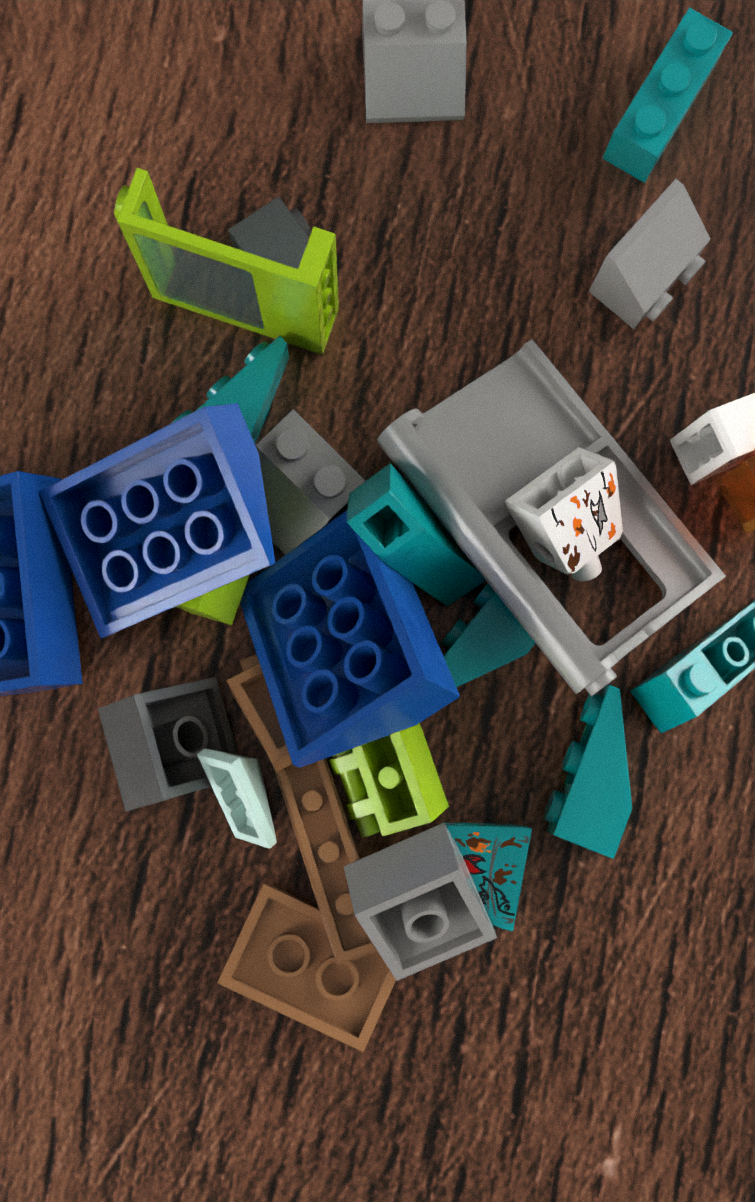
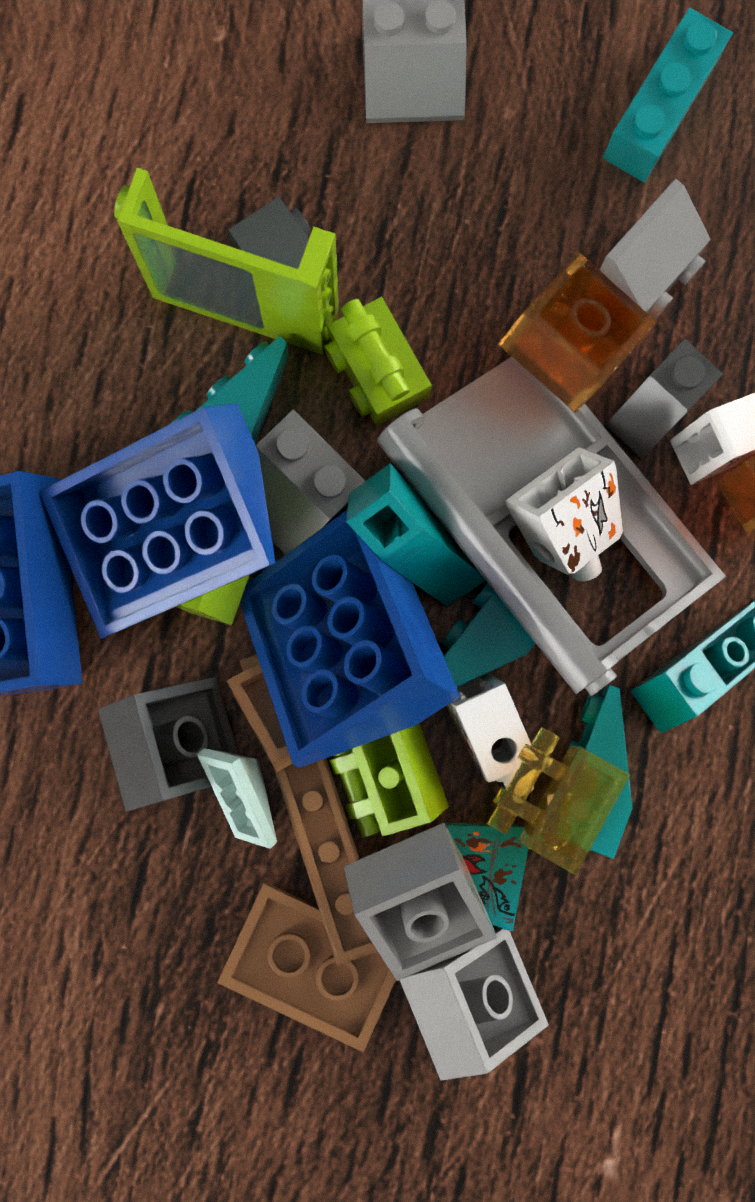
none -> lime brick [324,297,432,427]
none -> light grey slope [400,928,549,1081]
none -> white torso [447,673,537,801]
none -> clear yellow brick [487,727,630,875]
none -> clear orange brick [499,252,657,413]
none -> dark grey slope [604,339,723,461]

